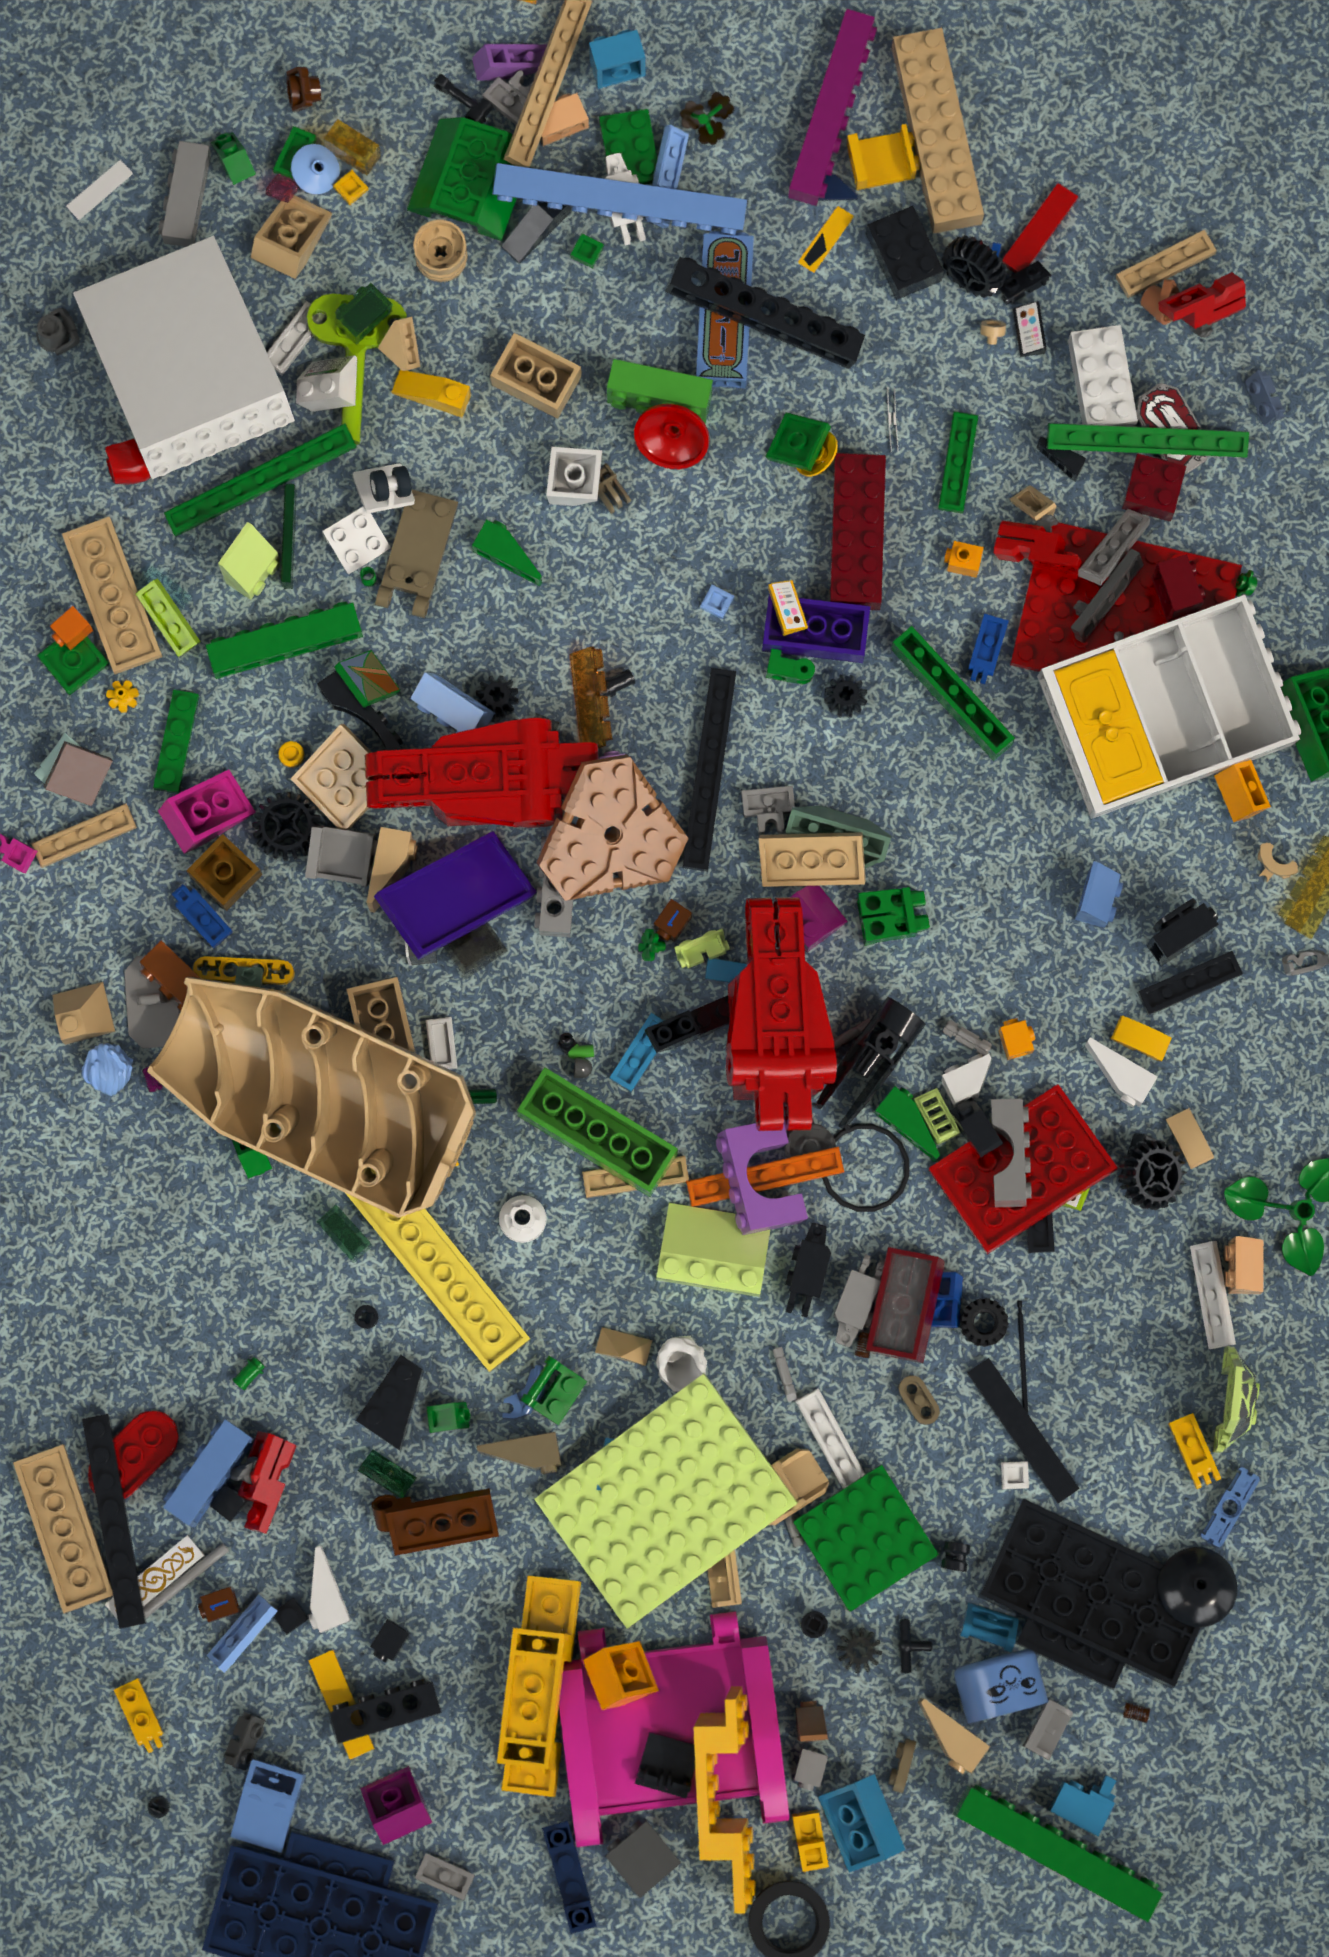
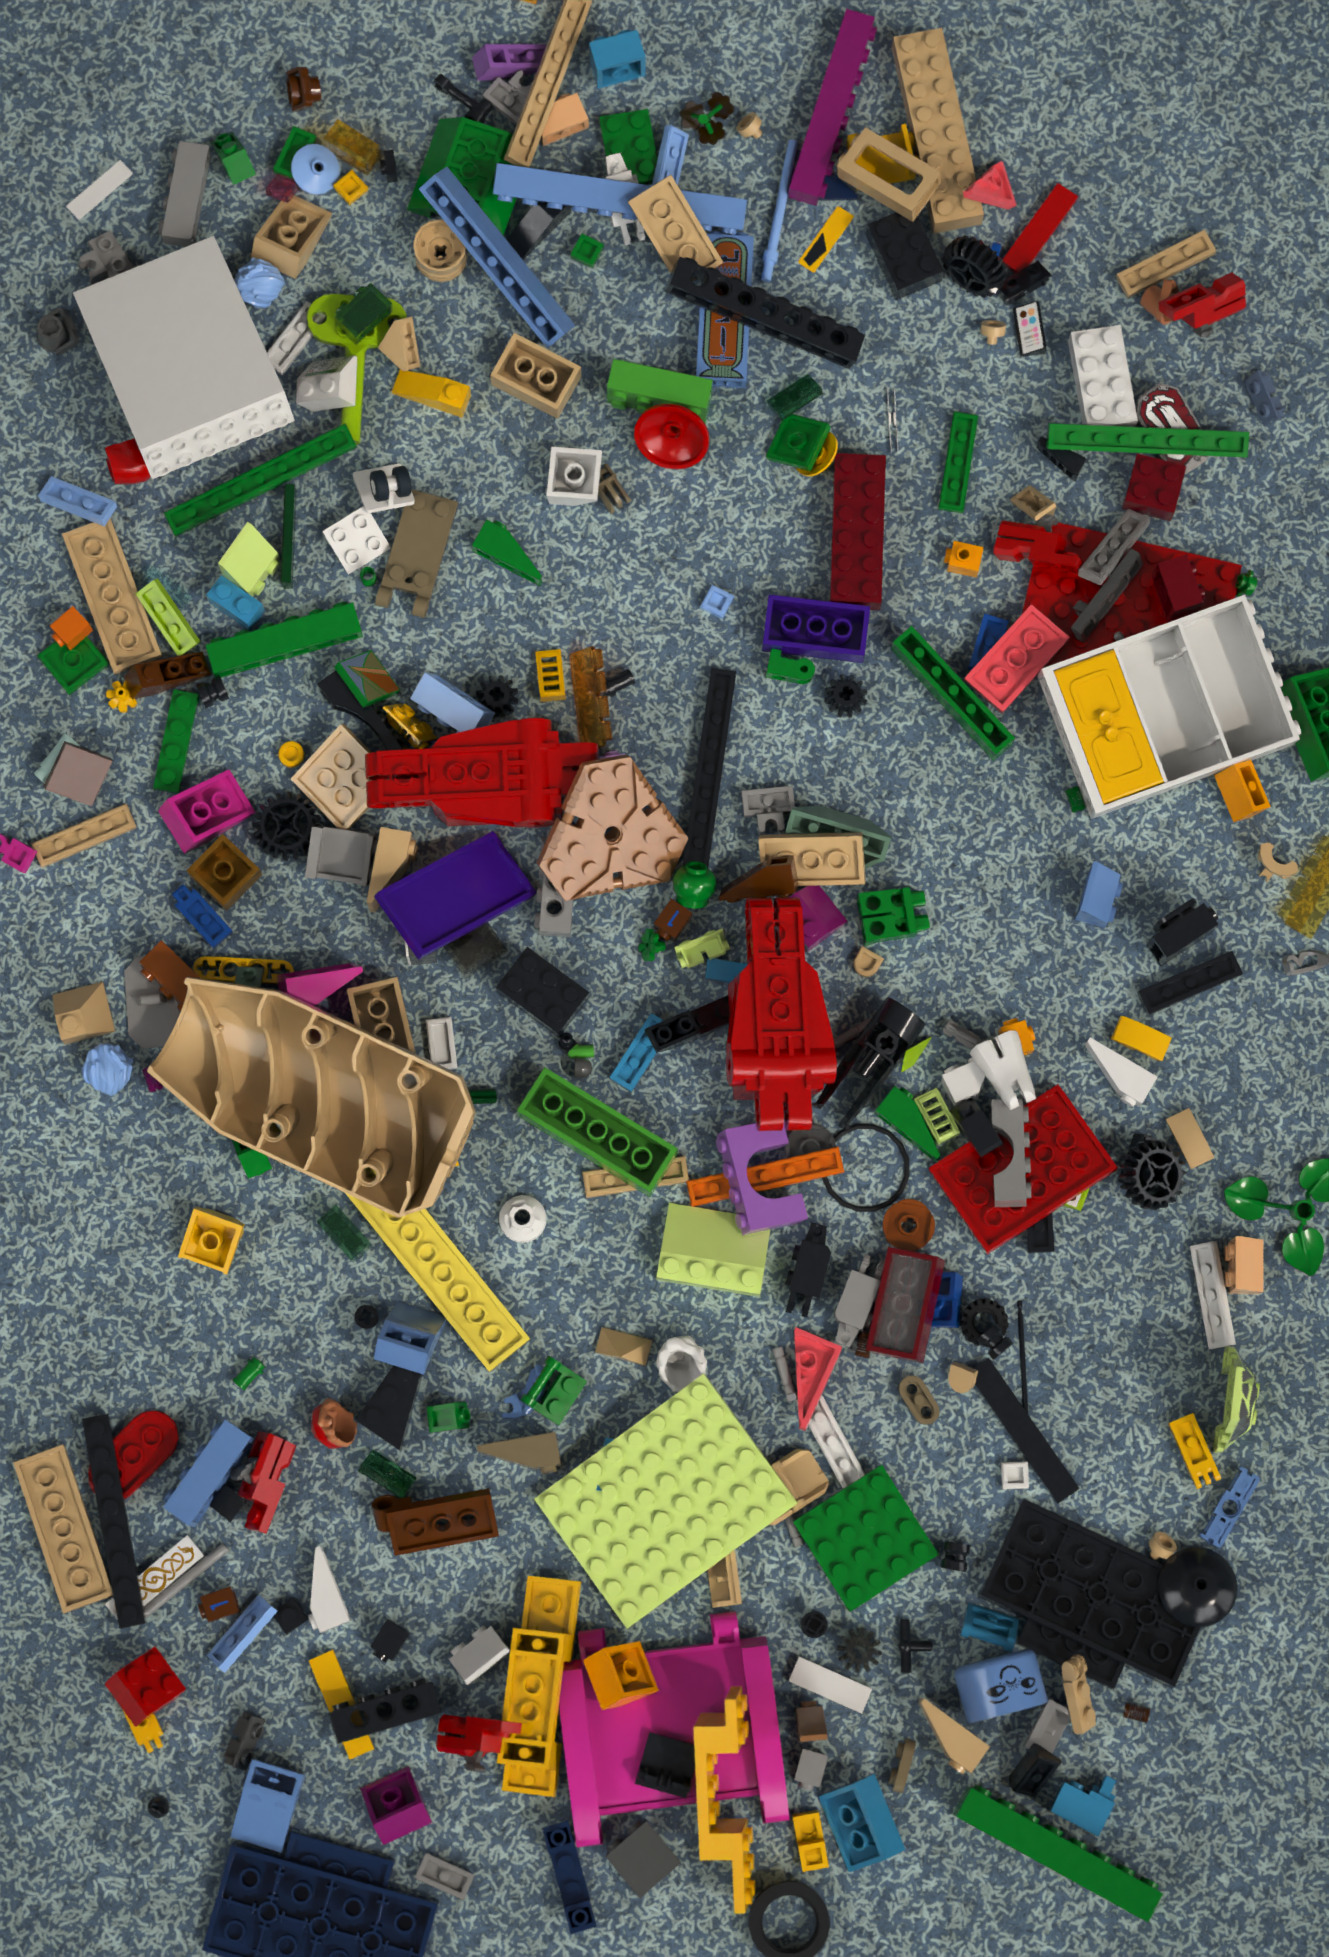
slope [768,580,808,636] -> none
none -> light blue plate [38,476,117,526]
none -> light grey plate [78,231,134,285]
none -> red brick [105,1646,186,1727]
none -> reddish brown slope [124,651,211,699]
none -> yellow slope [178,1207,245,1275]
none -> black wheel [196,675,229,708]
none -> dark azure brick [206,575,265,631]
none -> light blue hair [234,258,285,309]
none -> dark pink slope [277,962,363,1006]
none -> nougat hair [311,1398,358,1449]
none -> medium blue slope [374,1301,447,1375]
none -> black plate [380,150,398,183]
none -> yellow hinge [383,703,437,749]
none -> medium blue brick [419,167,576,348]
none -> red plate [436,1714,522,1772]
none -> white slope [449,1625,510,1685]
none -> black brick [496,947,590,1038]
none -> yellow slope [535,649,566,702]
none -> tan plate [627,175,724,282]
none -> green piece [673,861,716,909]
none -> reddish brown slope [719,855,798,903]
none -> tan tile [736,112,762,139]
none -> light blue bar [761,139,798,283]
none -> clear green plate [767,374,823,421]
none -> white tile [789,1657,872,1714]
none -> coral wing [794,1327,842,1431]
none -> tan piece [836,127,941,222]
none -> tan tile [853,946,884,977]
none -> dark orange plate [882,1199,935,1252]
none -> lime sticker [901,1037,932,1072]
none -> tan tile [948,1362,978,1393]
none -> coral wing [963,161,1017,209]
none -> coral plate [963,604,1070,714]
none -> white piece [970,1030,1036,1110]
none -> black wheel [976,1323,1014,1360]
none -> black slope [1009,1743,1061,1797]
none -> tan hinge [1061,1654,1096,1734]
none -> green piece [1065,786,1086,813]
none -> tan tile [1149,1532,1177,1560]

